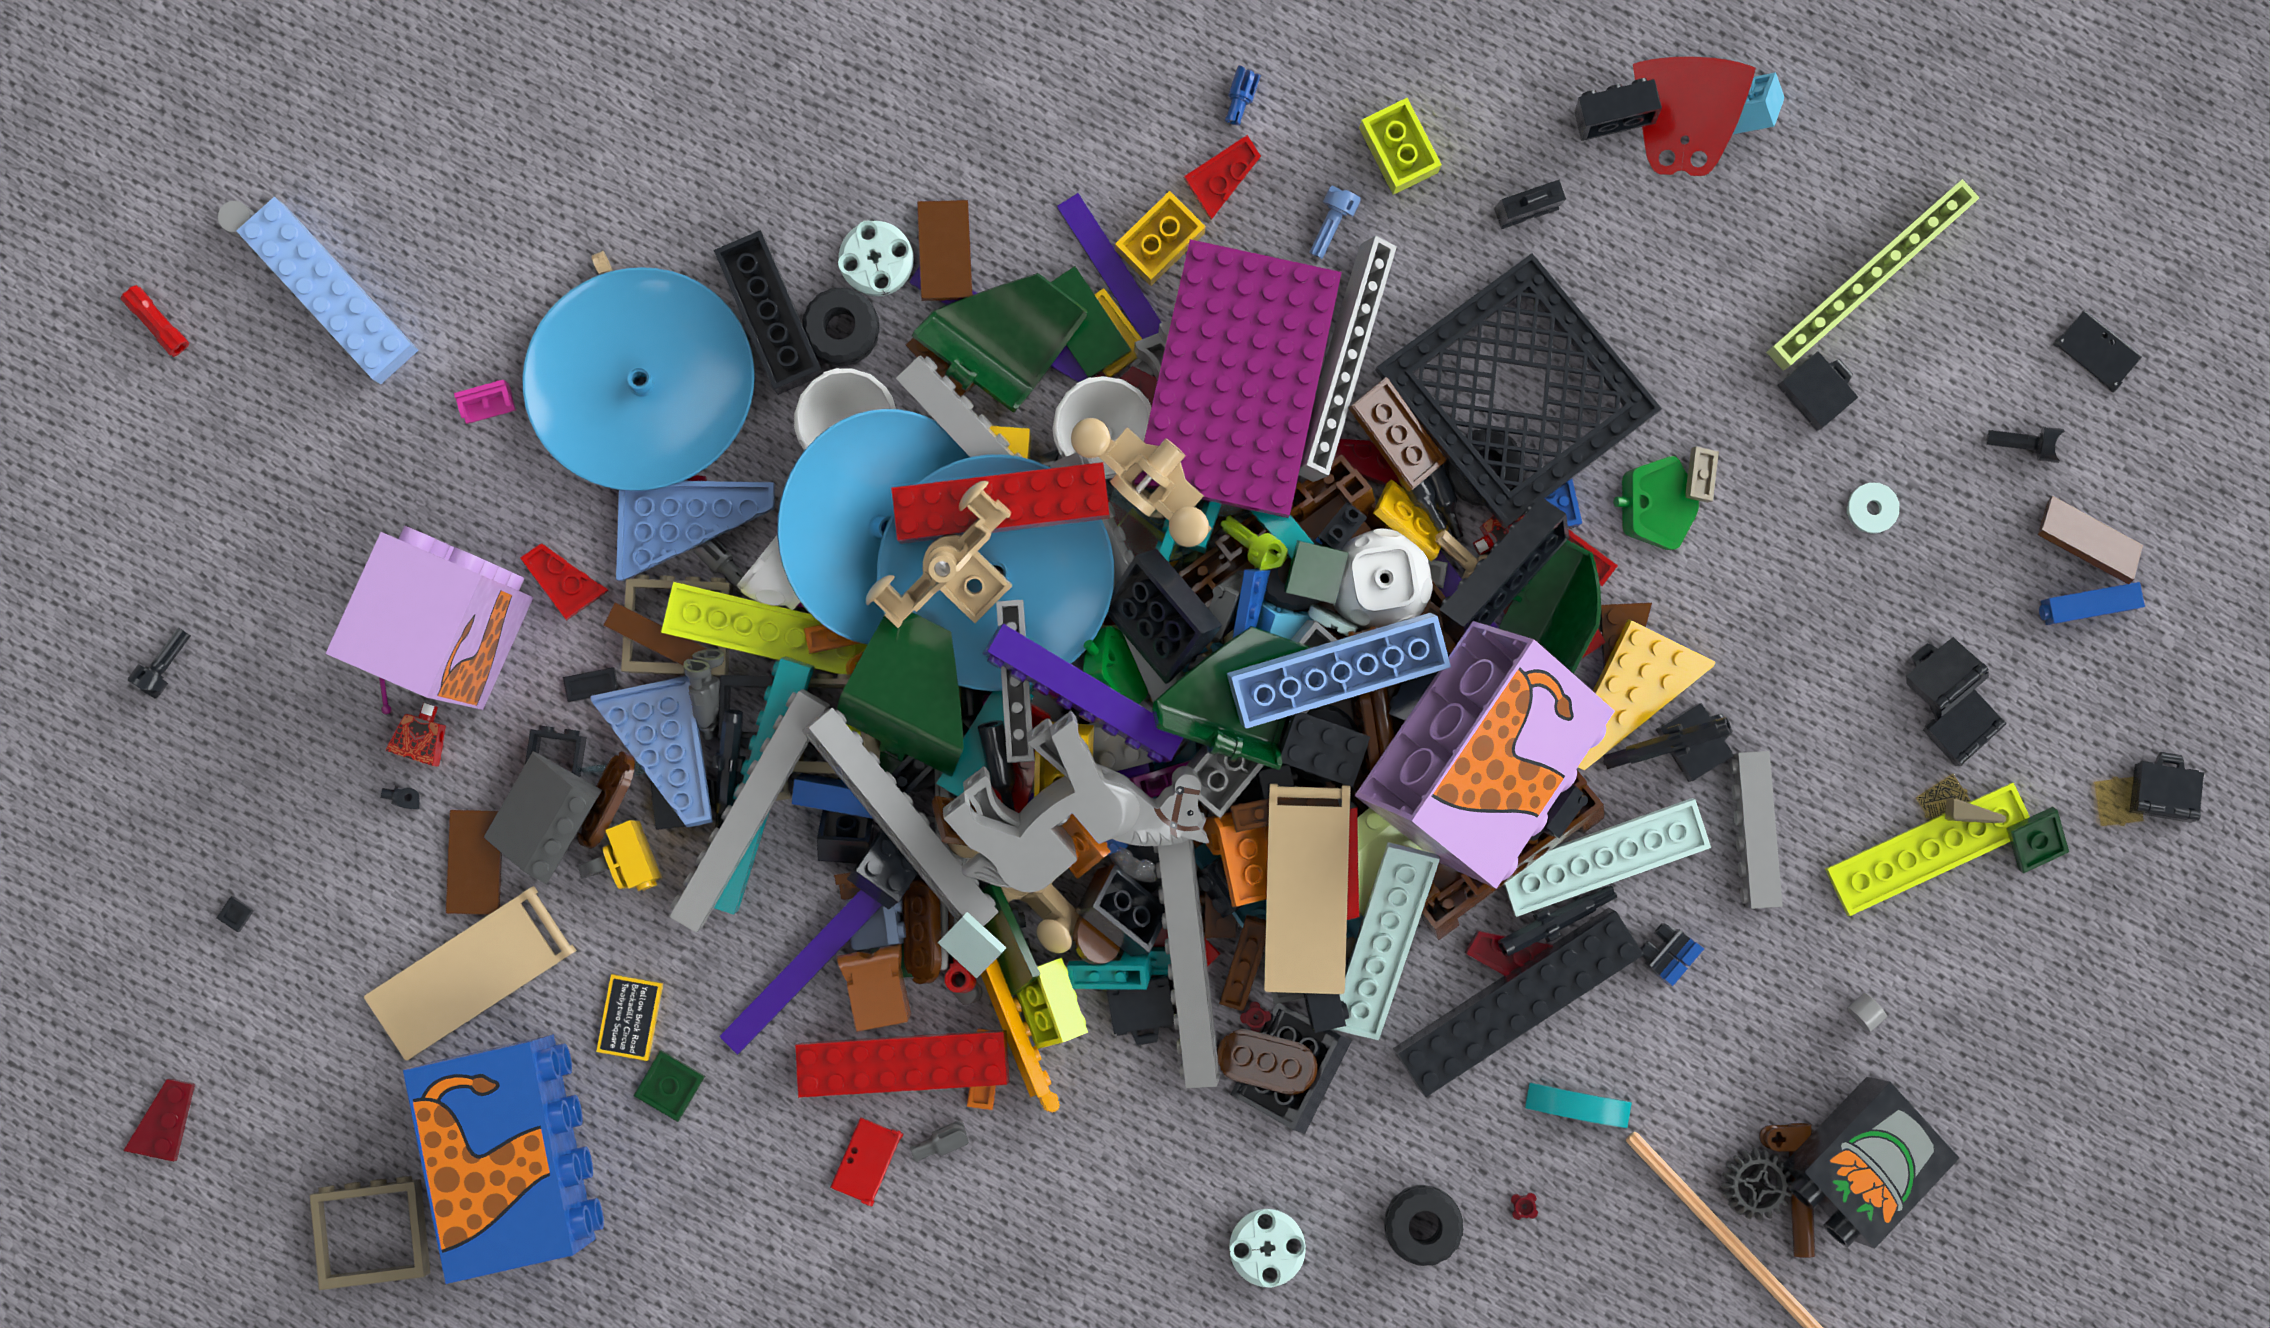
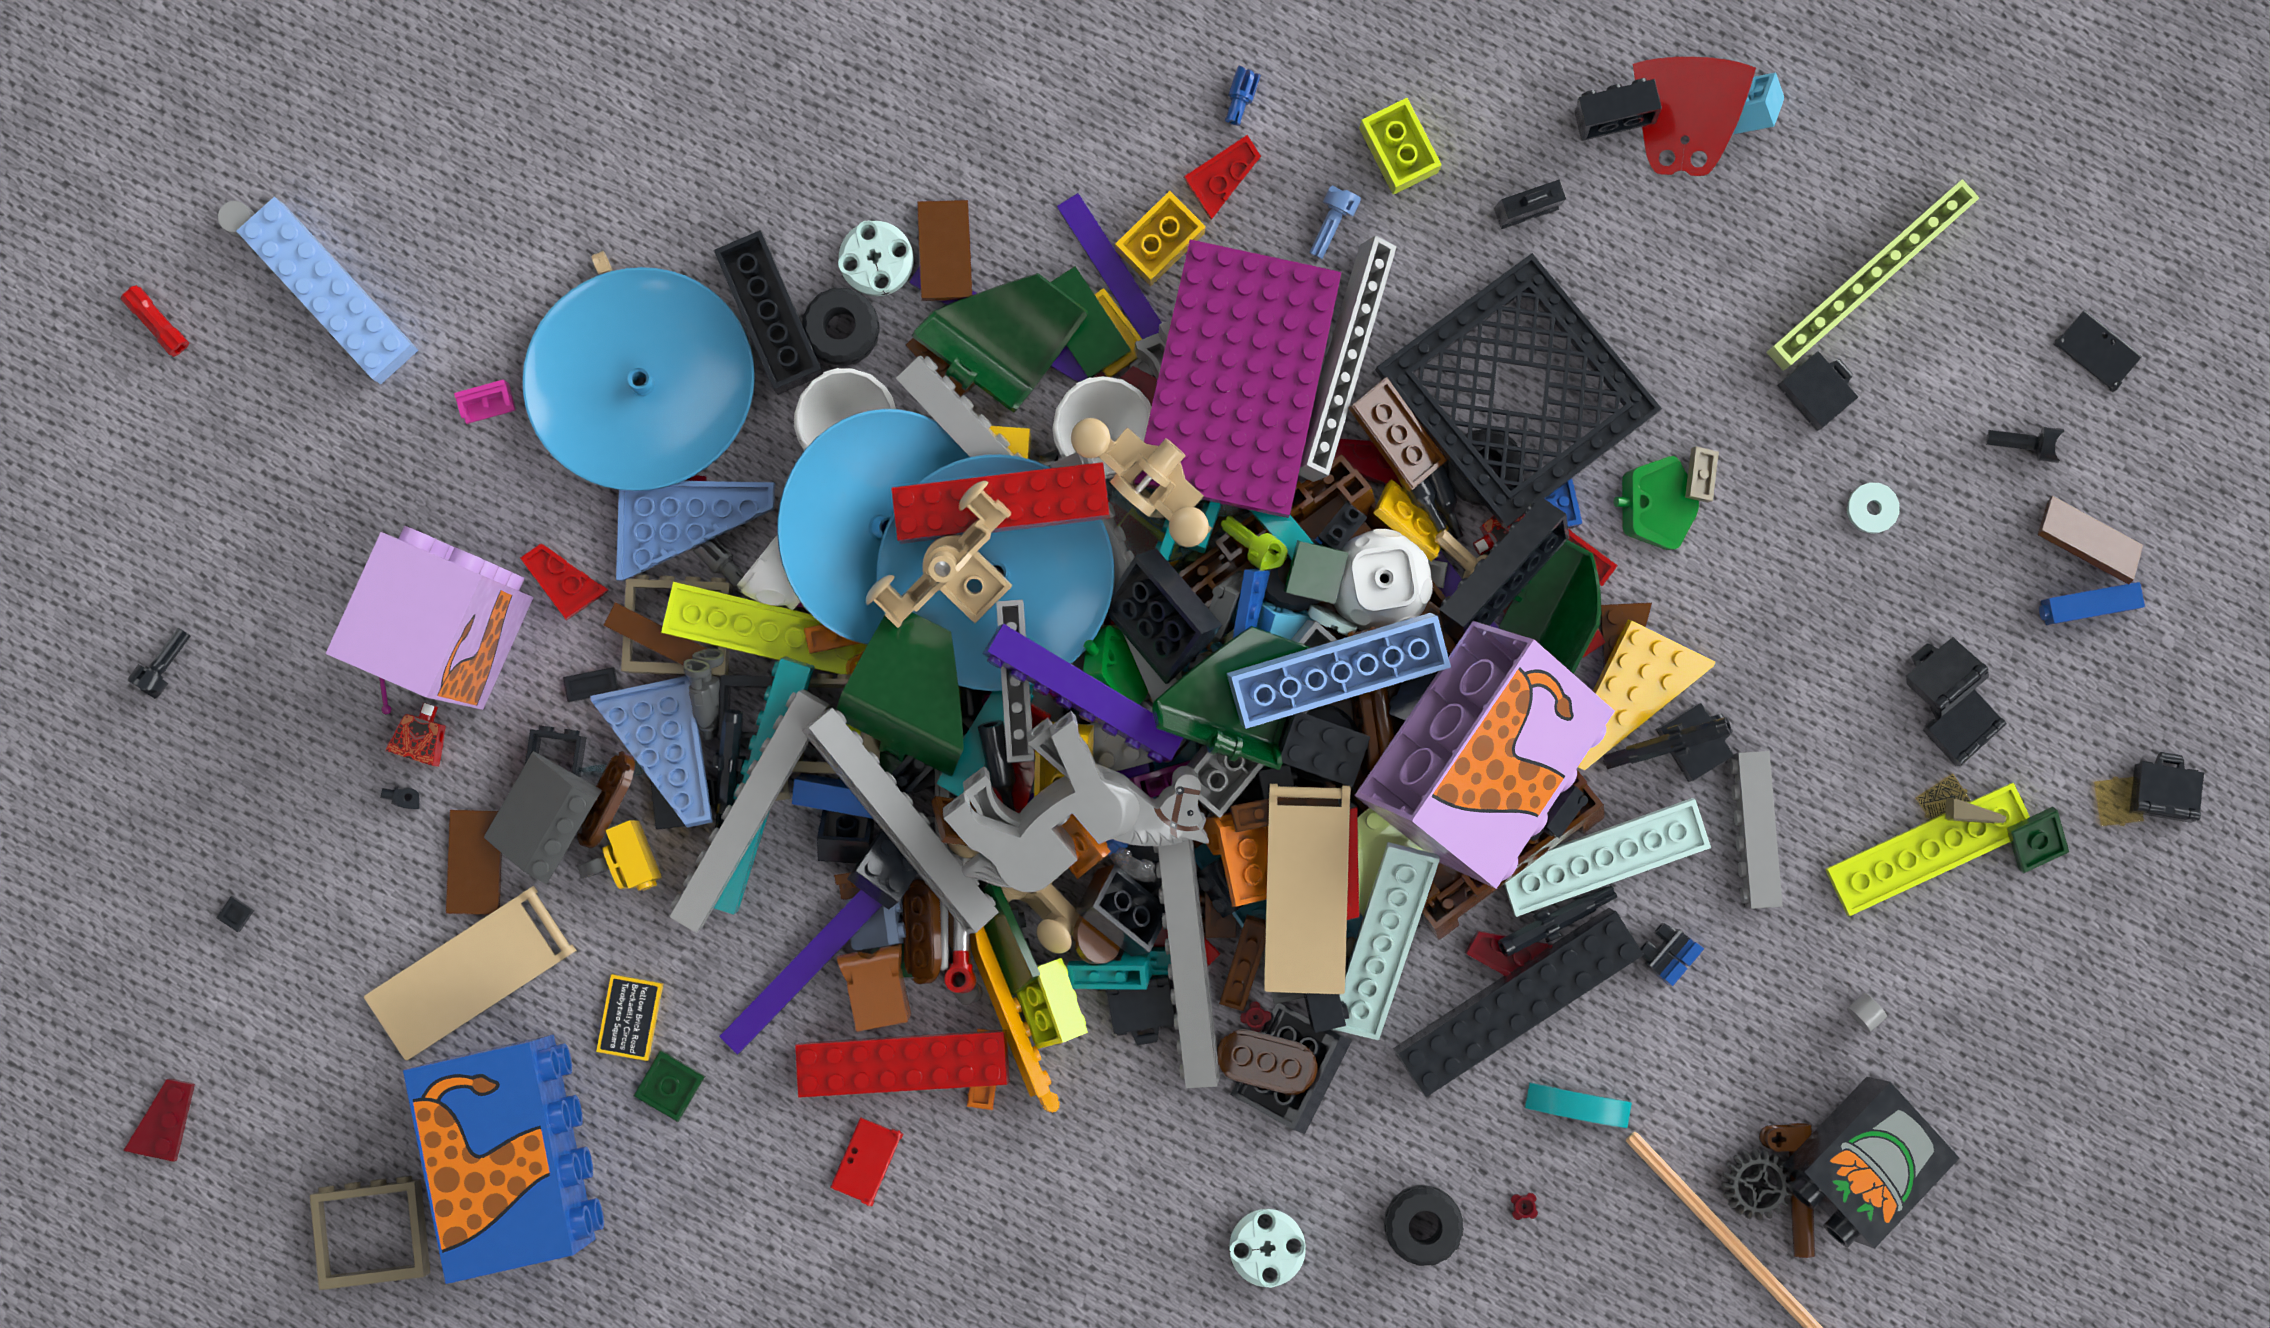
dark grey arm [910,1121,969,1162] -> none
light aqua tile [938,912,1006,978] -> none

